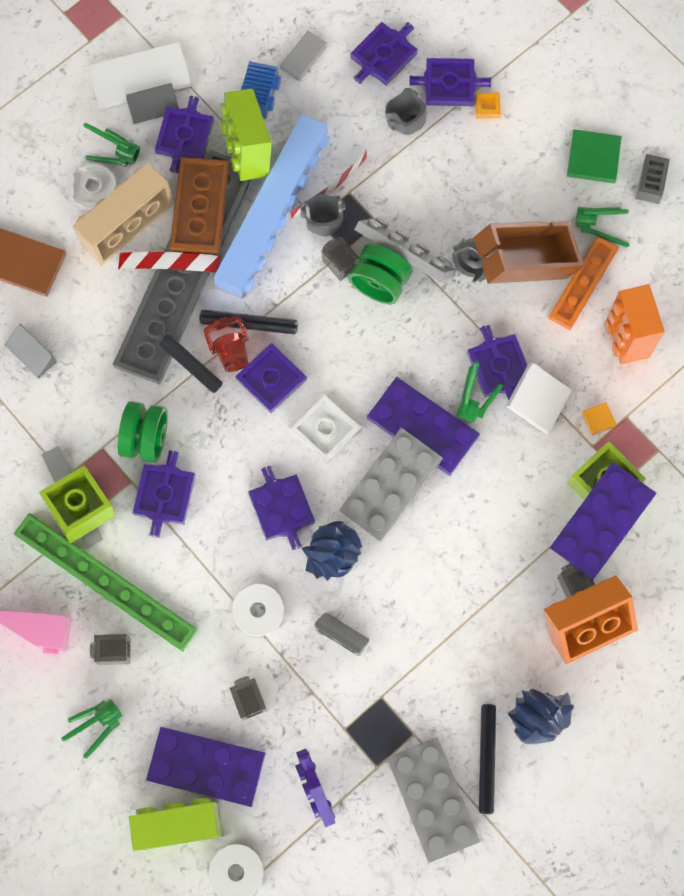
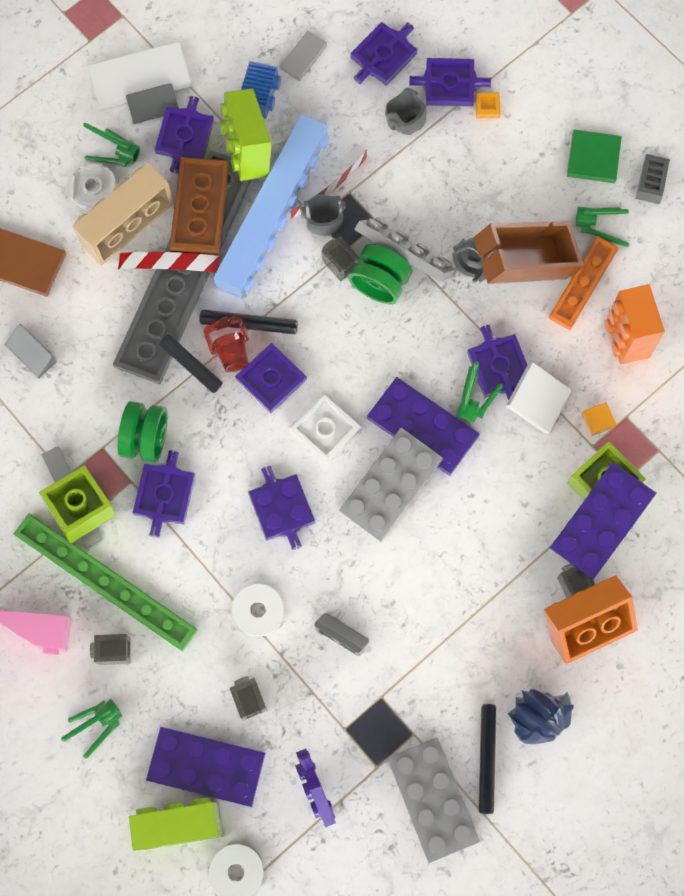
dark blue hair [301,521,362,581] -> none

